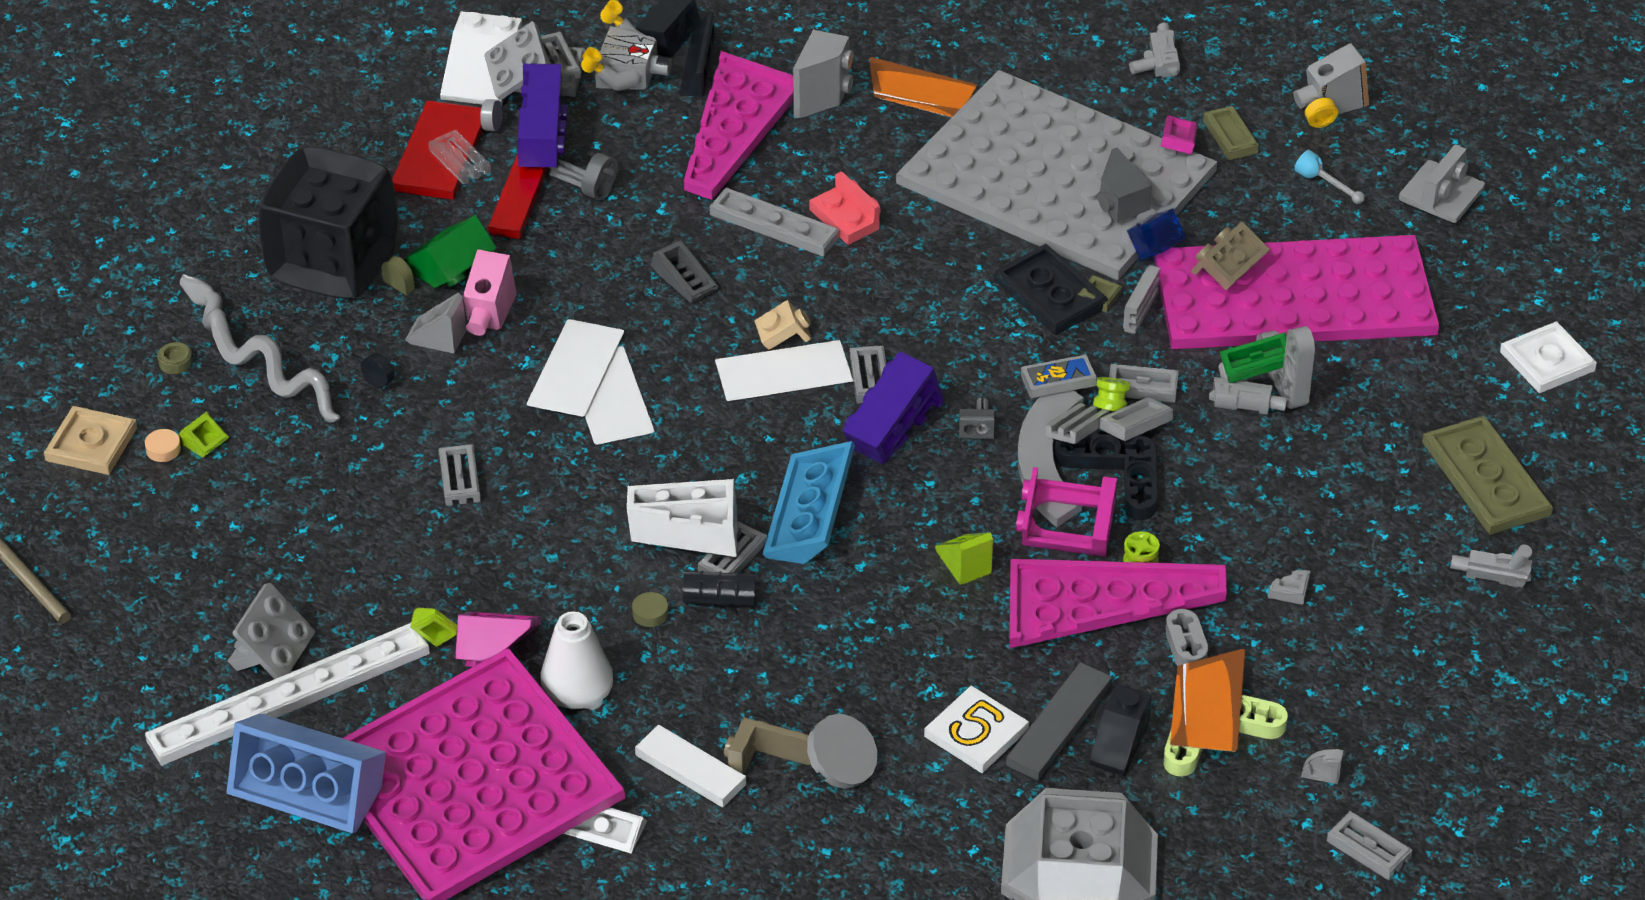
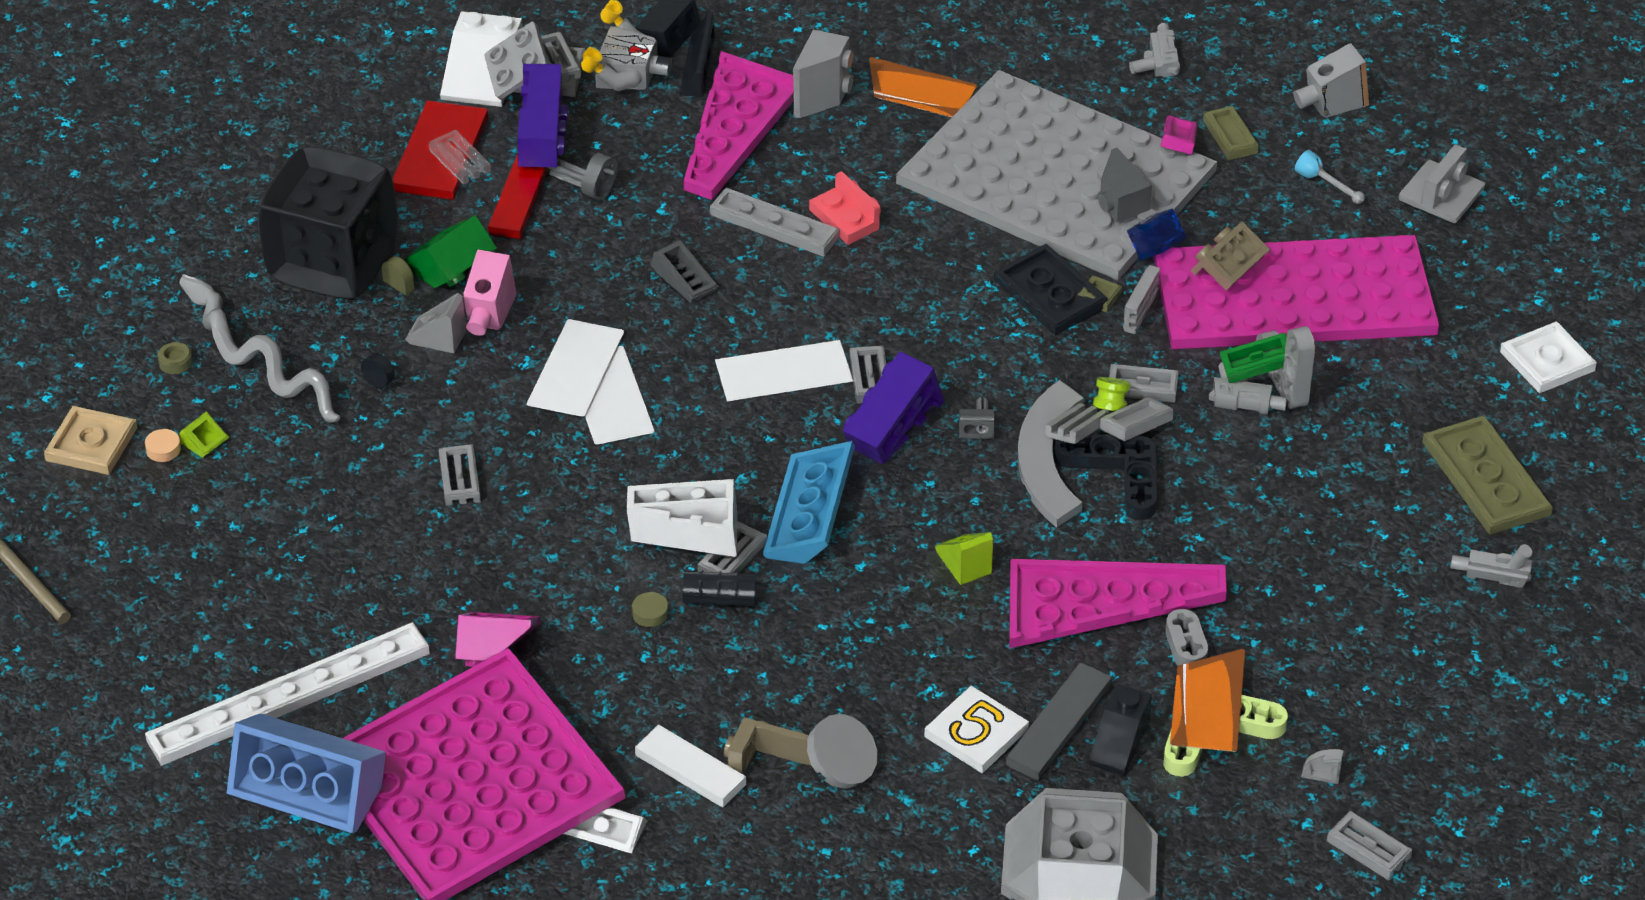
light grey bracket [228,583,315,679] -> none
lime slope [410,608,458,647] -> none
light grey tile [480,99,502,131] -> none
white cone [541,611,613,710] -> none
tan bracket [754,300,812,350] -> none
dark pink panel [1016,467,1117,557] -> none
tile [1021,355,1097,398] -> none
lime wheel [1123,531,1160,563] -> none
light grey tile [1268,570,1310,605] -> none
yellow tile [1305,98,1339,128] -> none

